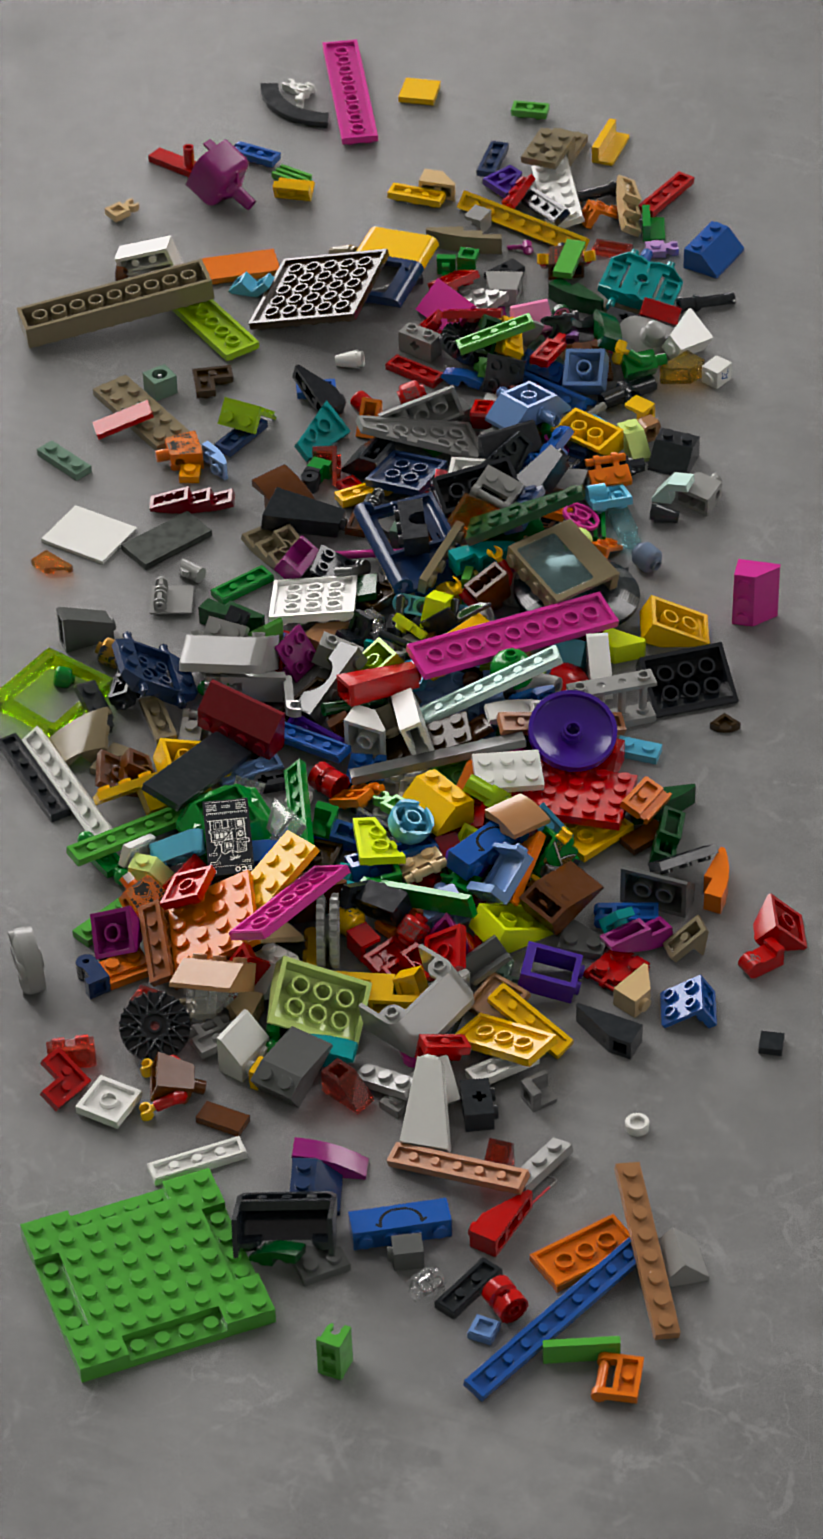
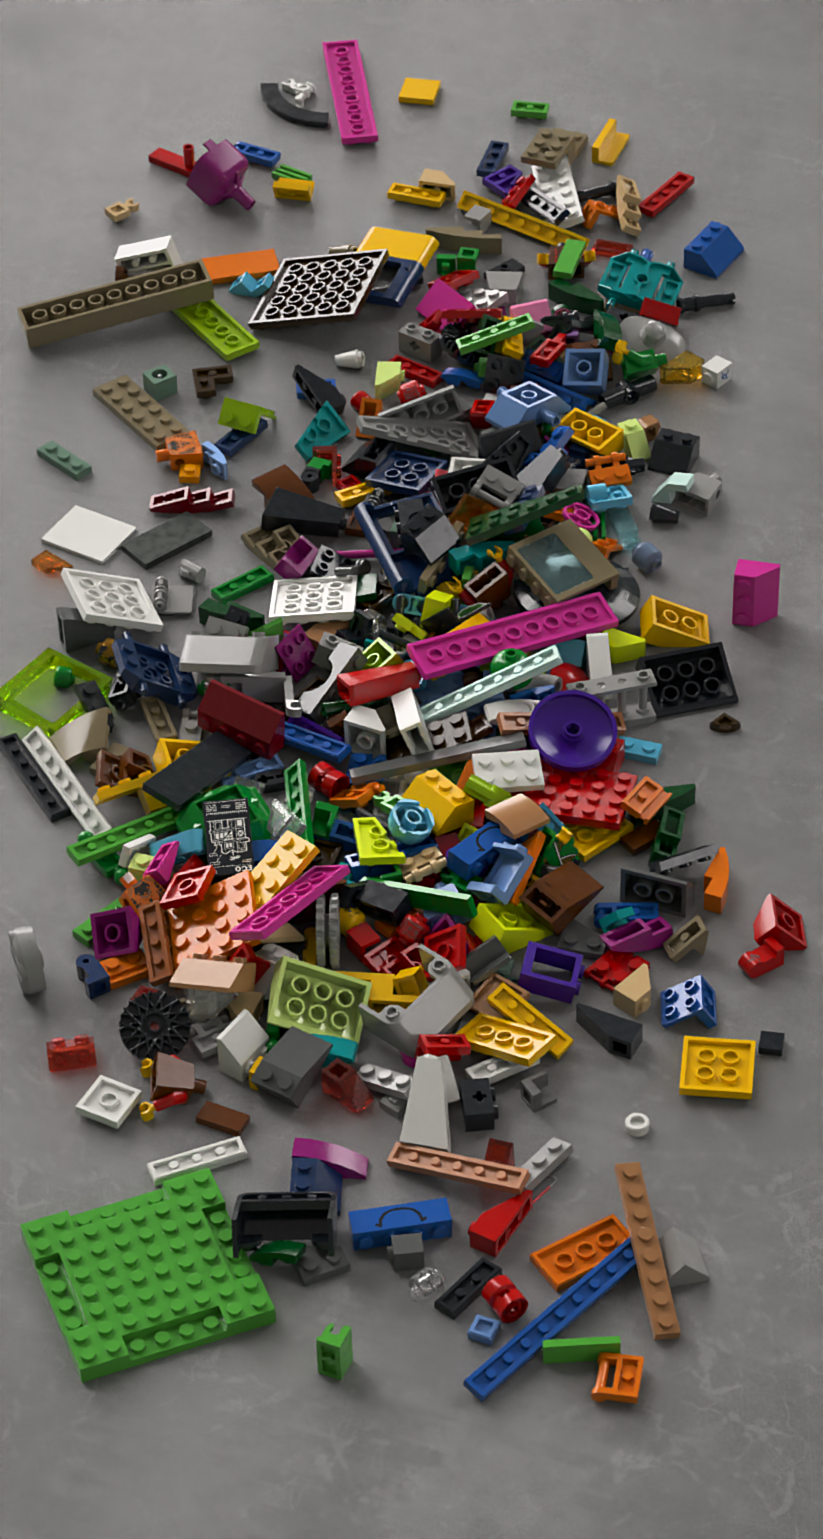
red plate [40,1047,92,1112] -> none
tile [92,400,154,440] -> none
magenta hand [507,240,533,255] -> none
yellow panel [625,395,655,420] -> none
green panel [642,205,666,242] -> none
lavender plate [645,240,679,258] -> none
white slope [662,308,714,362] -> none
none -> white plate [61,568,164,632]
none -> dark pink slope [143,840,180,885]
none -> yellowish green slope [375,361,405,400]
none -> black slope [400,504,461,566]
none -> yellow plate [679,1036,756,1100]

